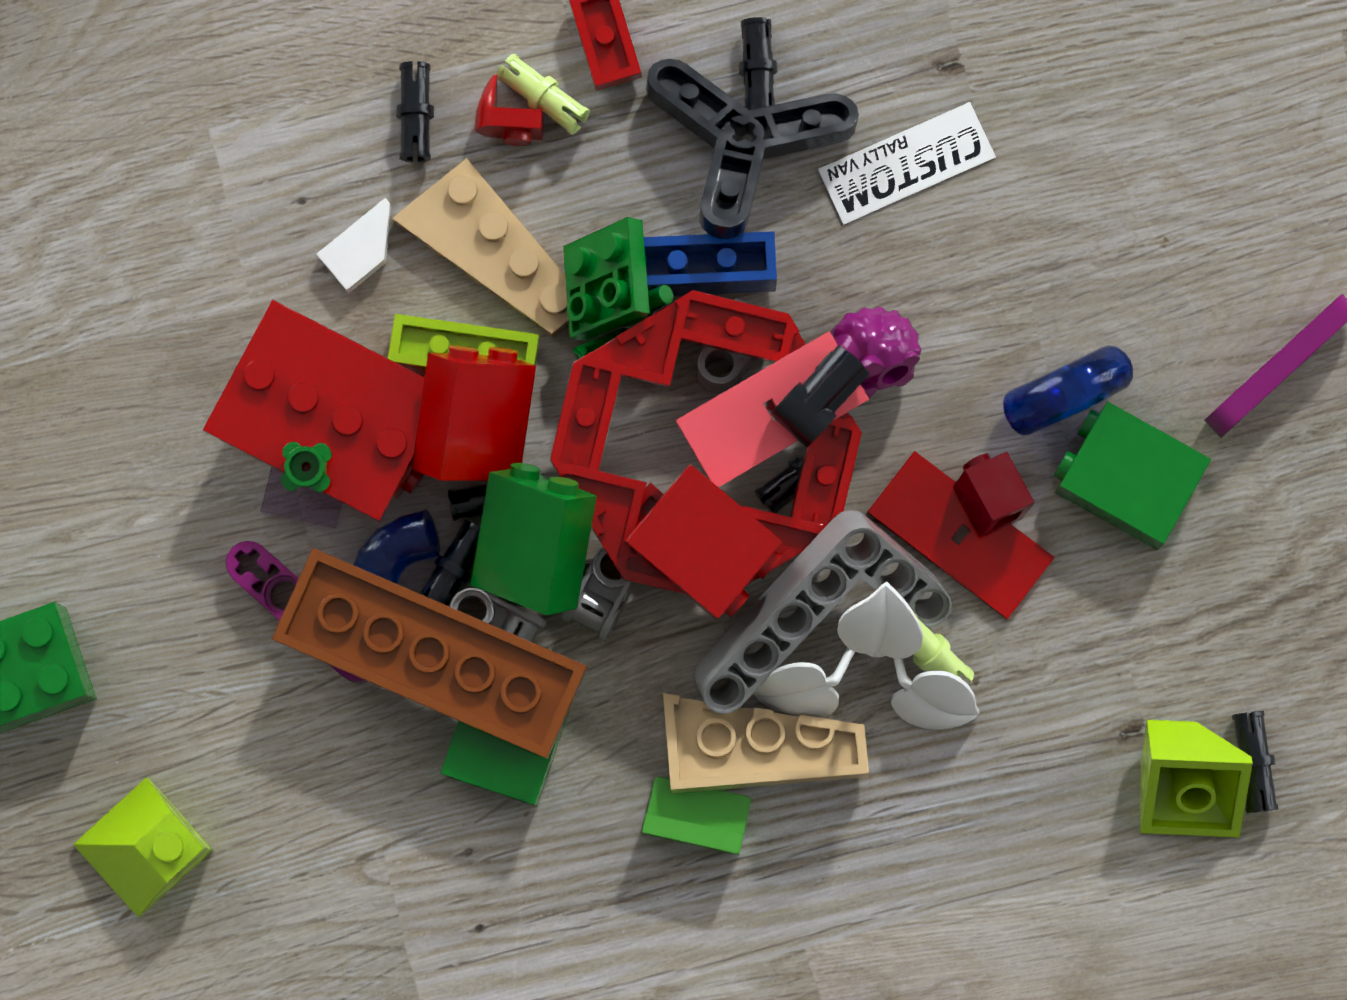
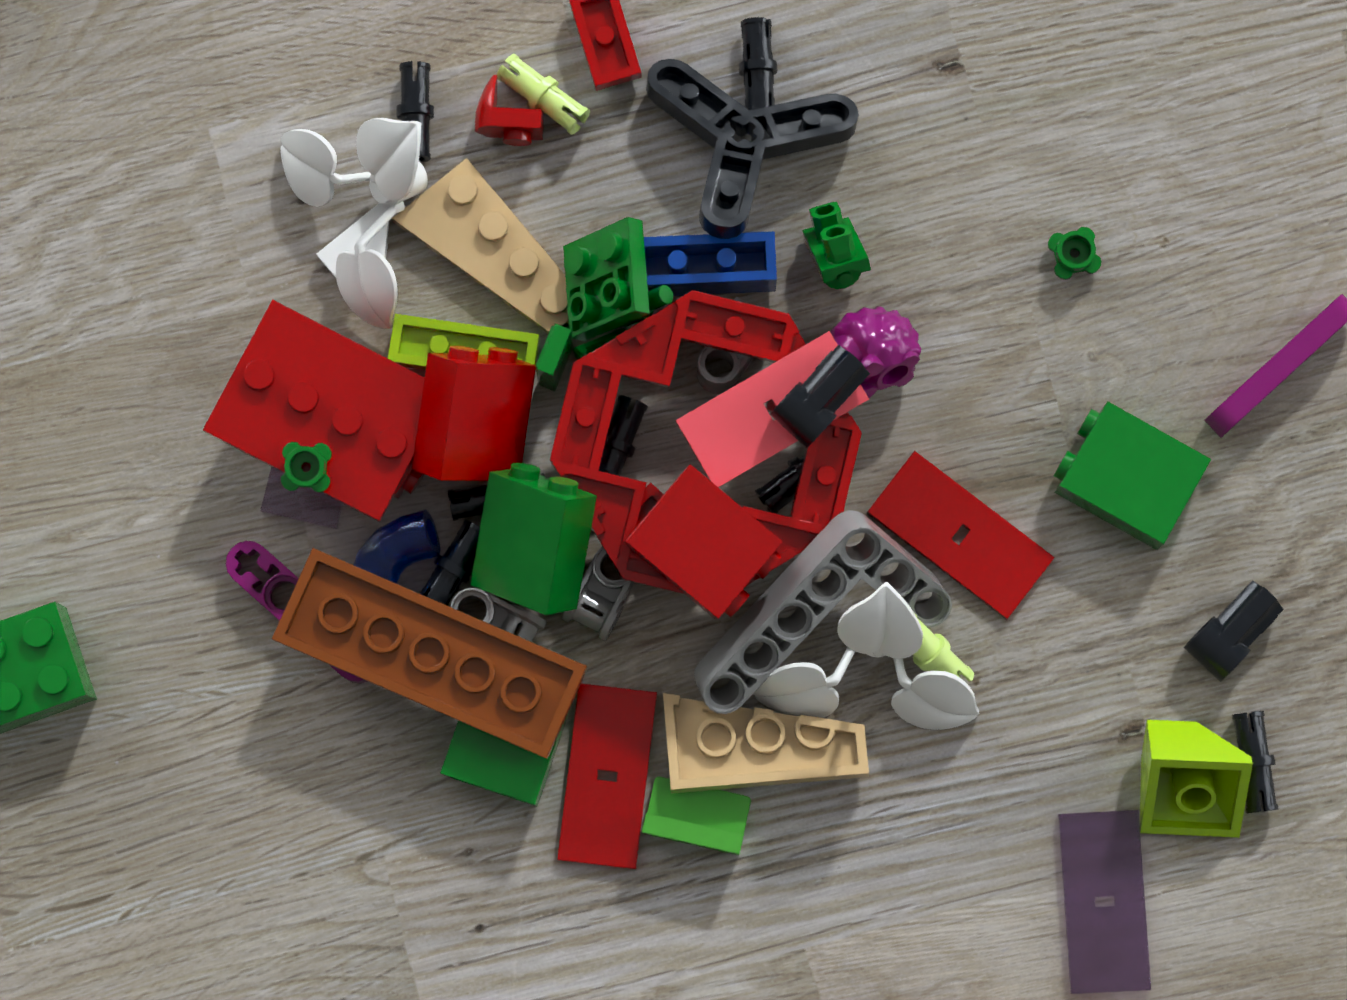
lime slope [73,777,213,918] -> none
white sticker [818,102,996,225] -> none
dark red brick [953,452,1035,537] -> none
clear blue cylinder [1003,345,1133,436] -> none
none -> white plant [280,117,428,329]
none -> green tile [535,324,573,391]
none -> red piece [557,683,657,869]
none -> black pin [599,395,648,476]
none -> green hips [802,202,871,289]
none -> green plate [1048,227,1102,280]
none -> clear purple piece [1058,810,1151,994]
none -> black piece [1184,580,1284,682]

